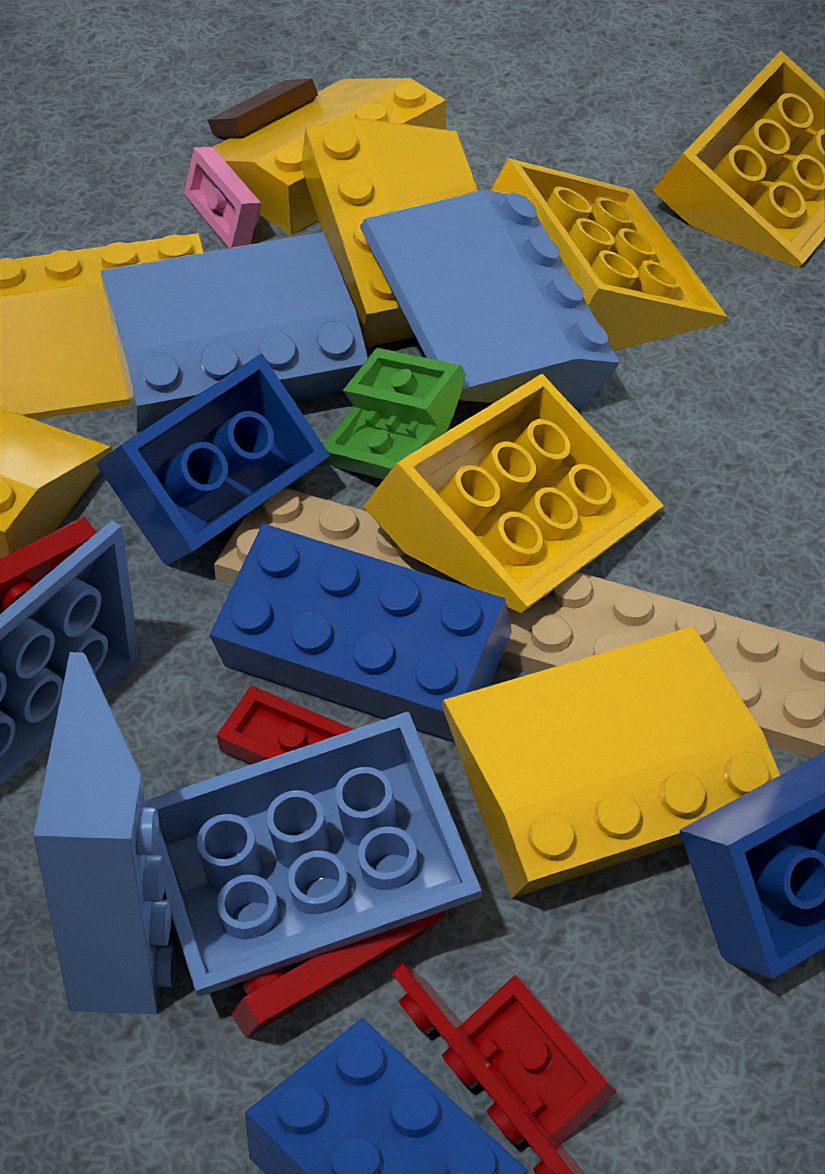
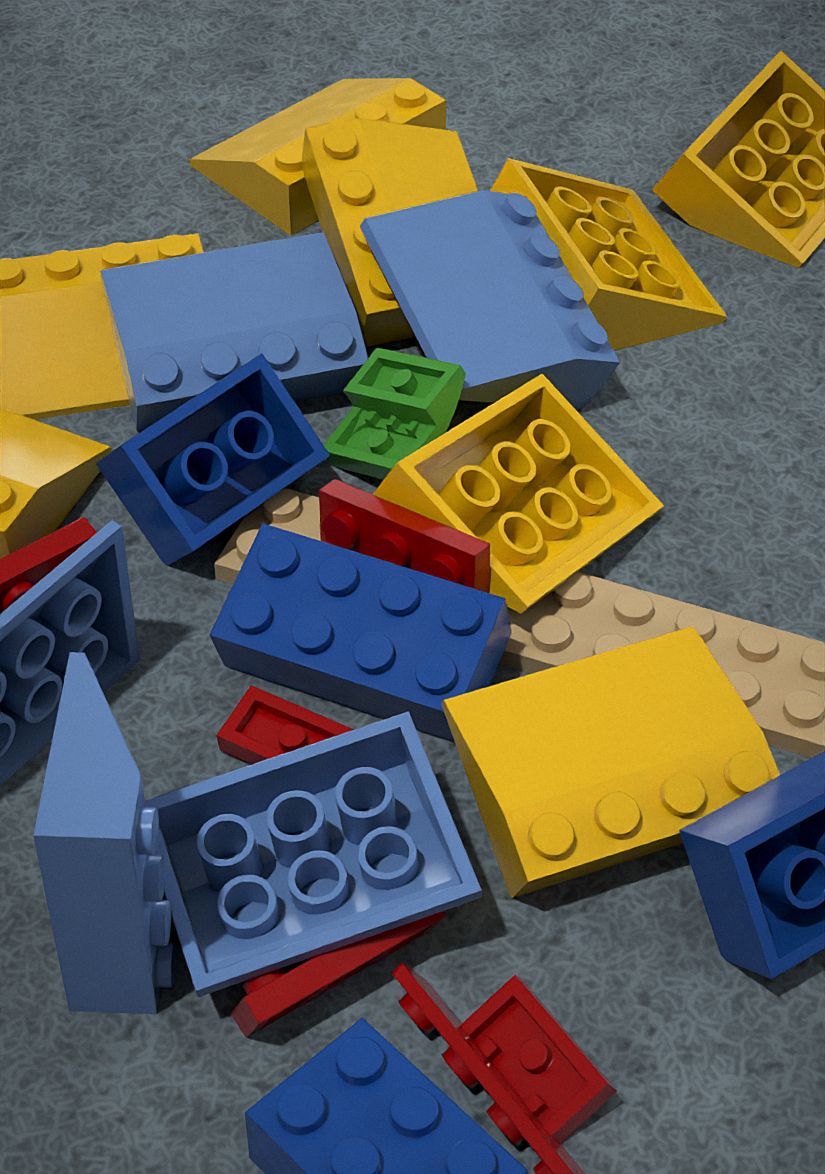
bright pink plate [183,147,261,248] -> none
reddish brown tile [208,78,318,138] -> none
none -> red plate [319,479,490,593]

